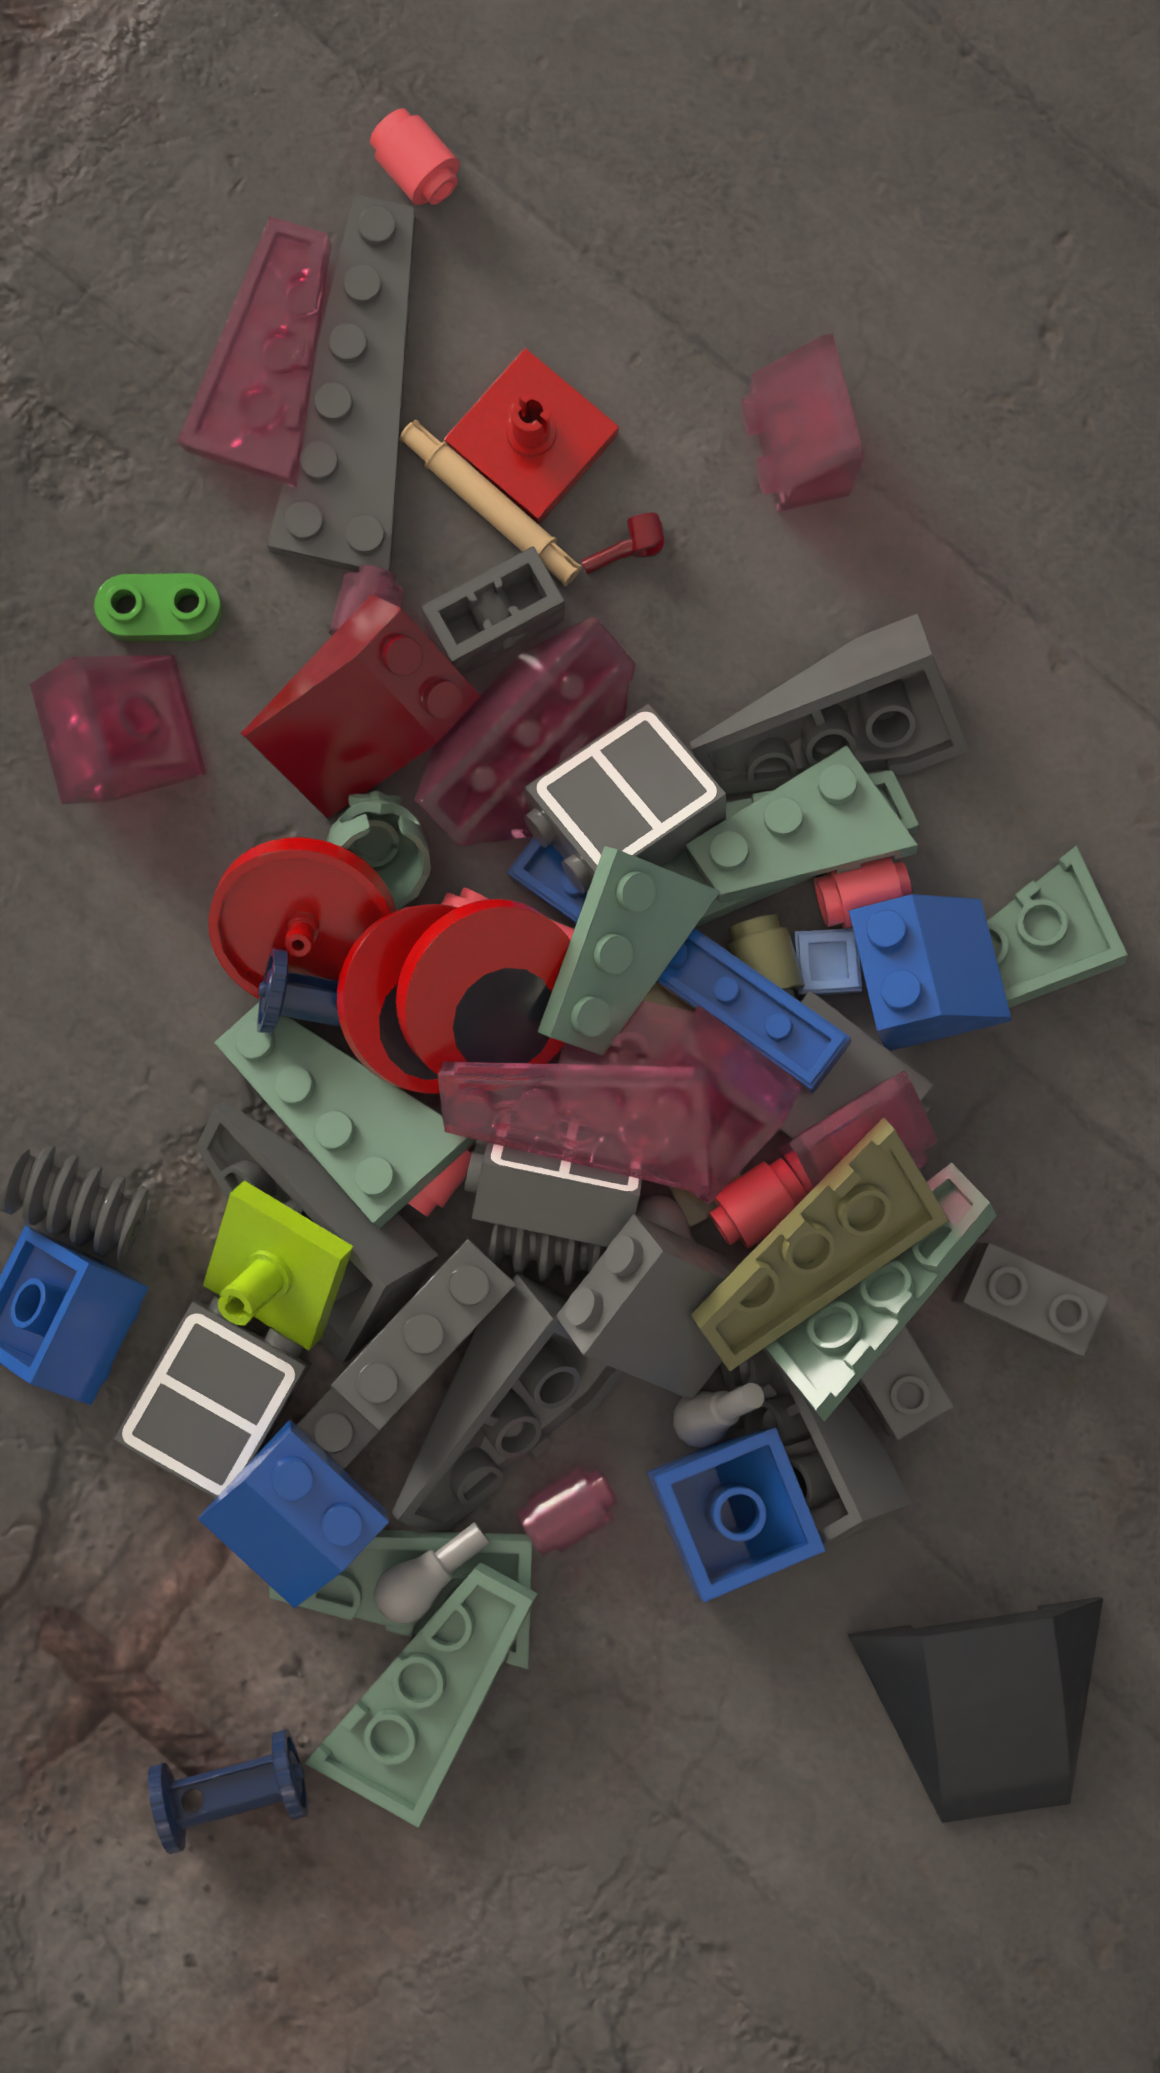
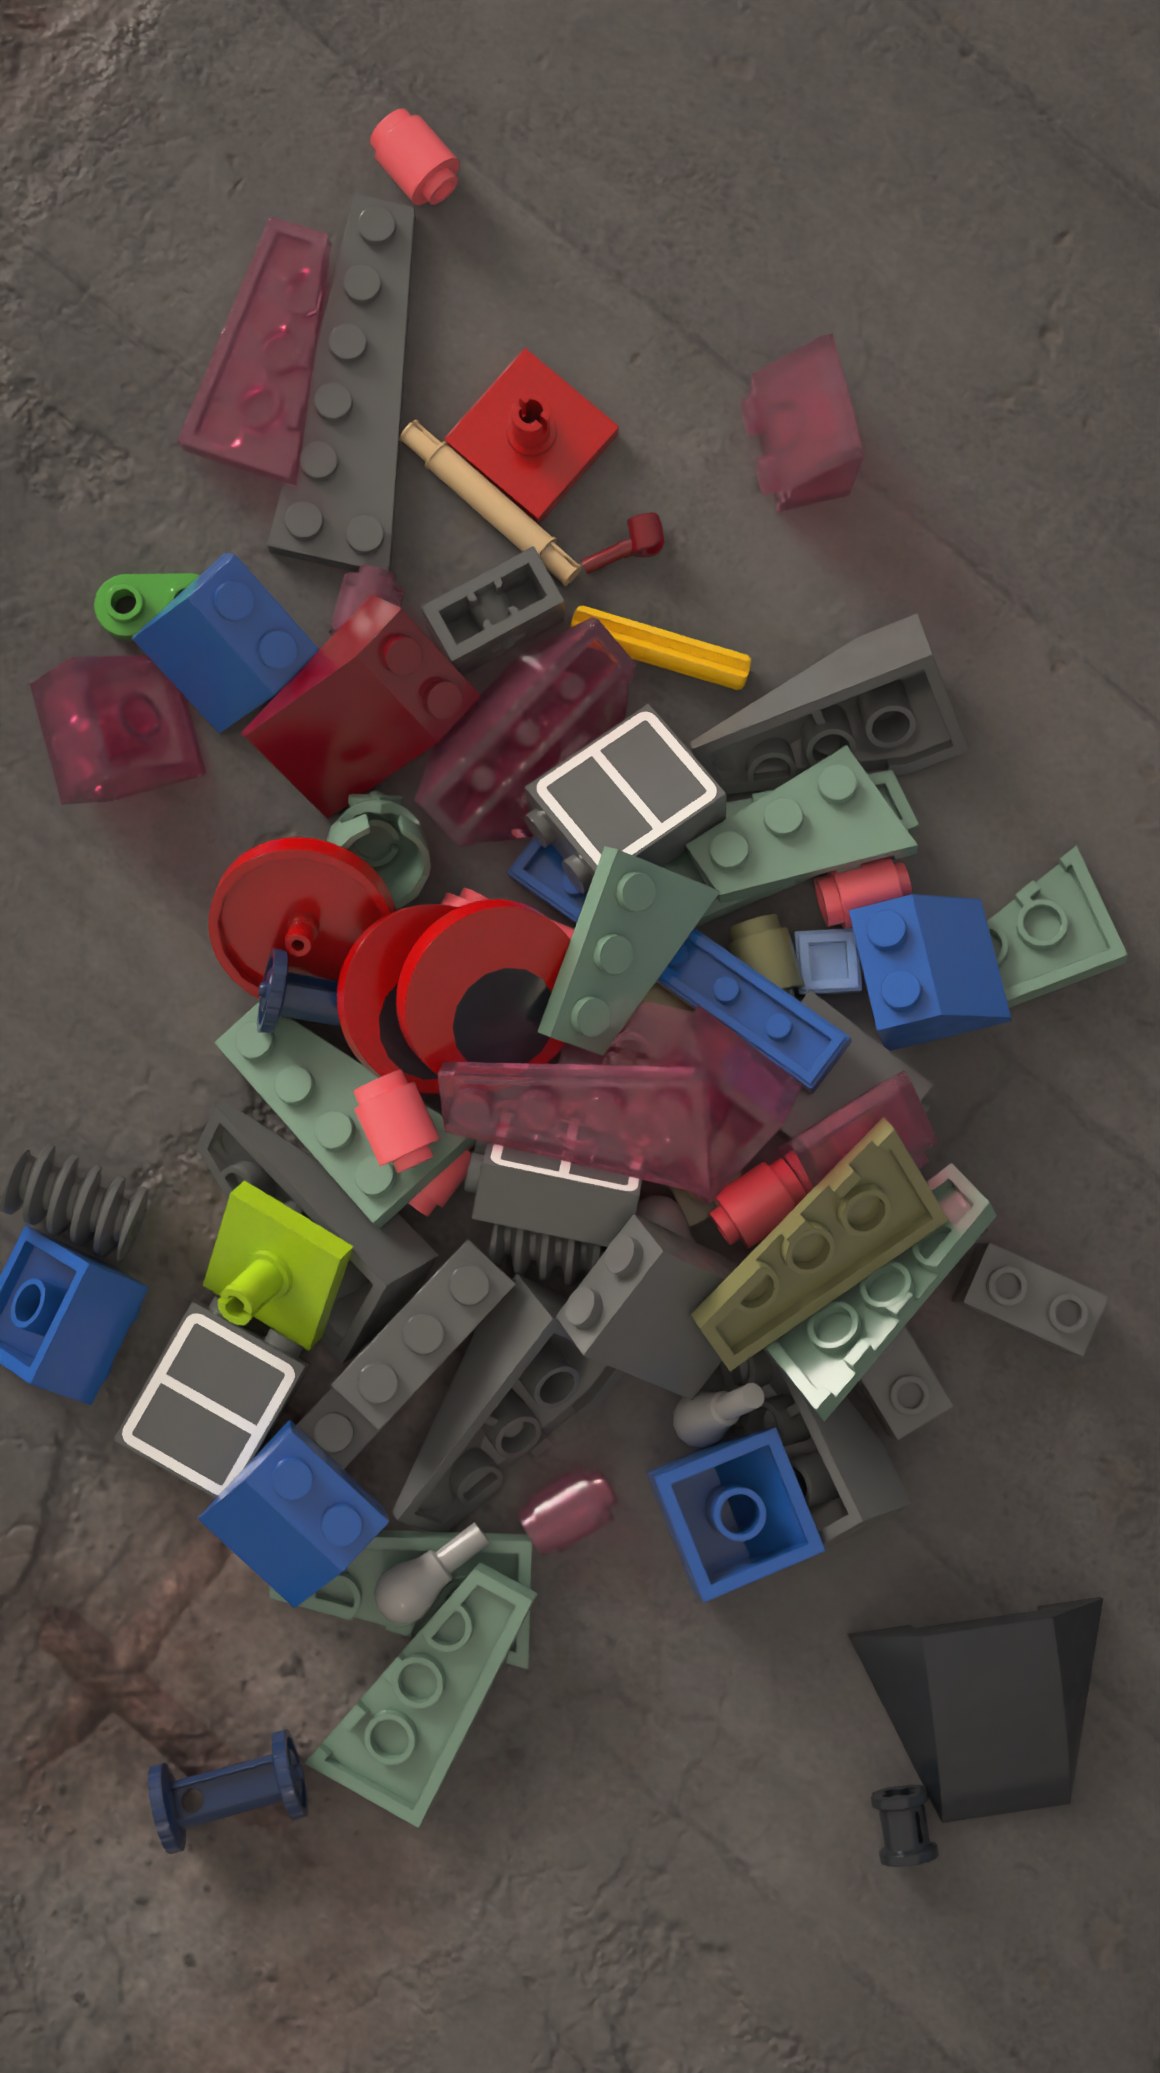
none -> blue slope [131,553,319,733]
none -> coral brick [353,1069,440,1173]
none -> yellow axle [569,605,751,690]
none -> black bush [871,1784,939,1867]

